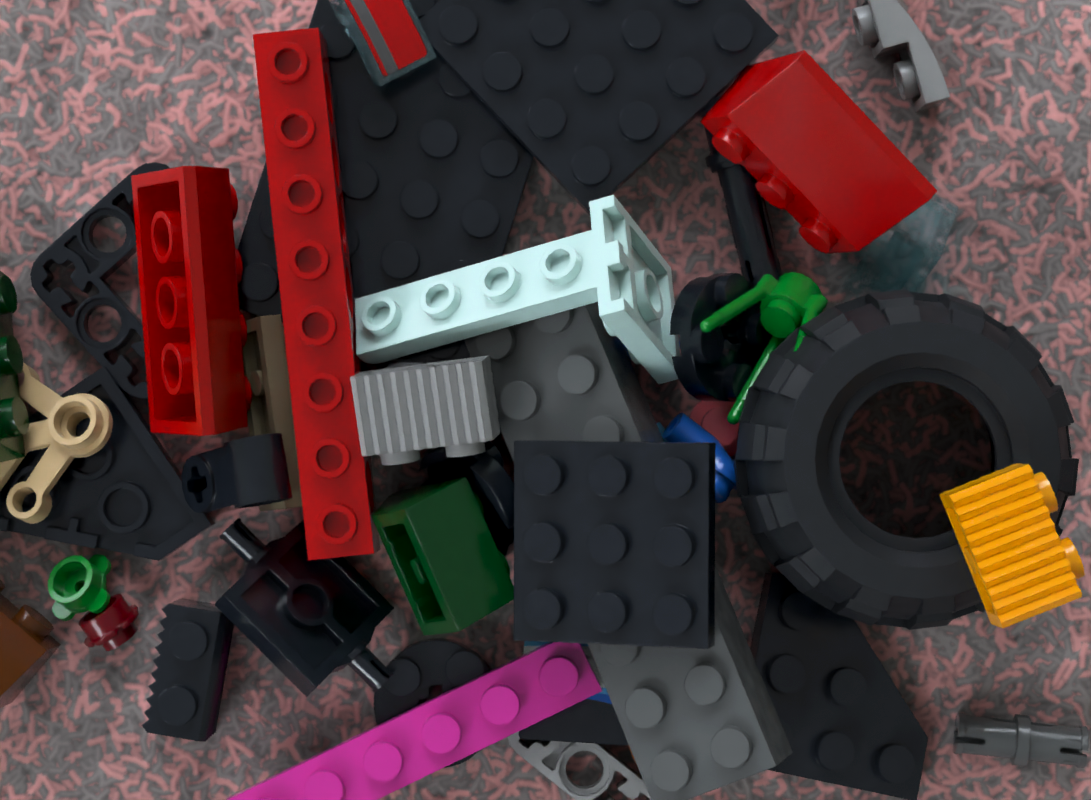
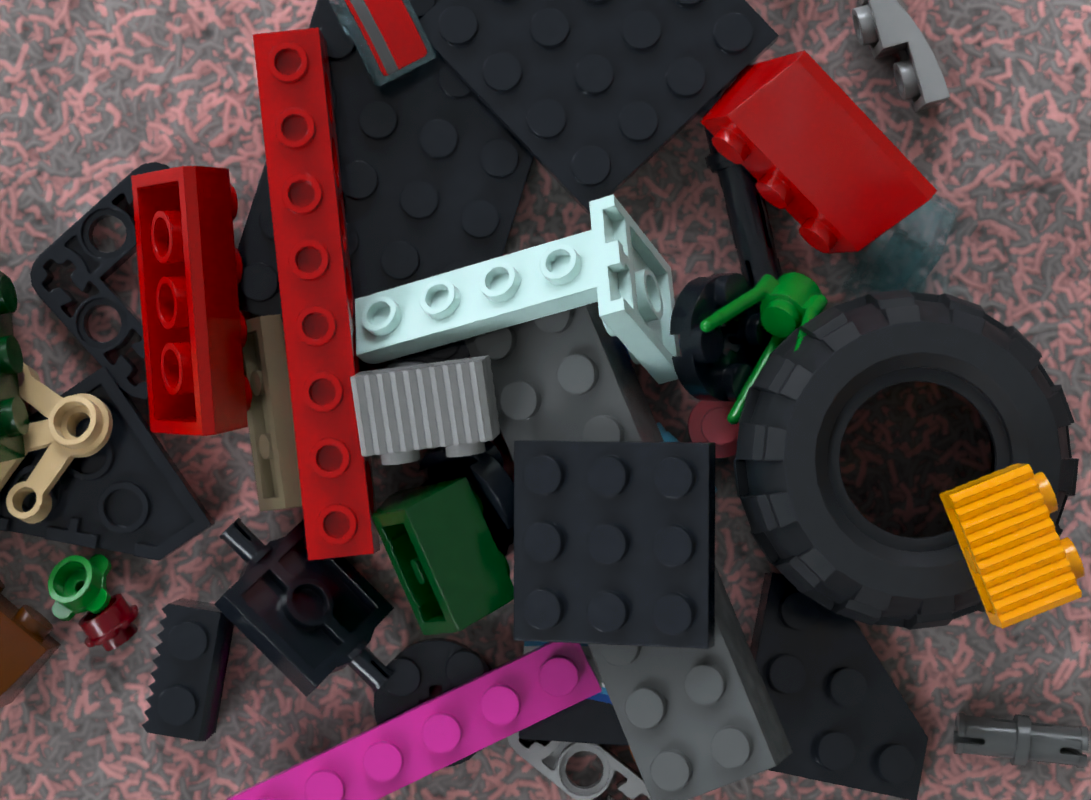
black piece [181,433,293,513] -> none
blue arm [662,412,737,503] -> none

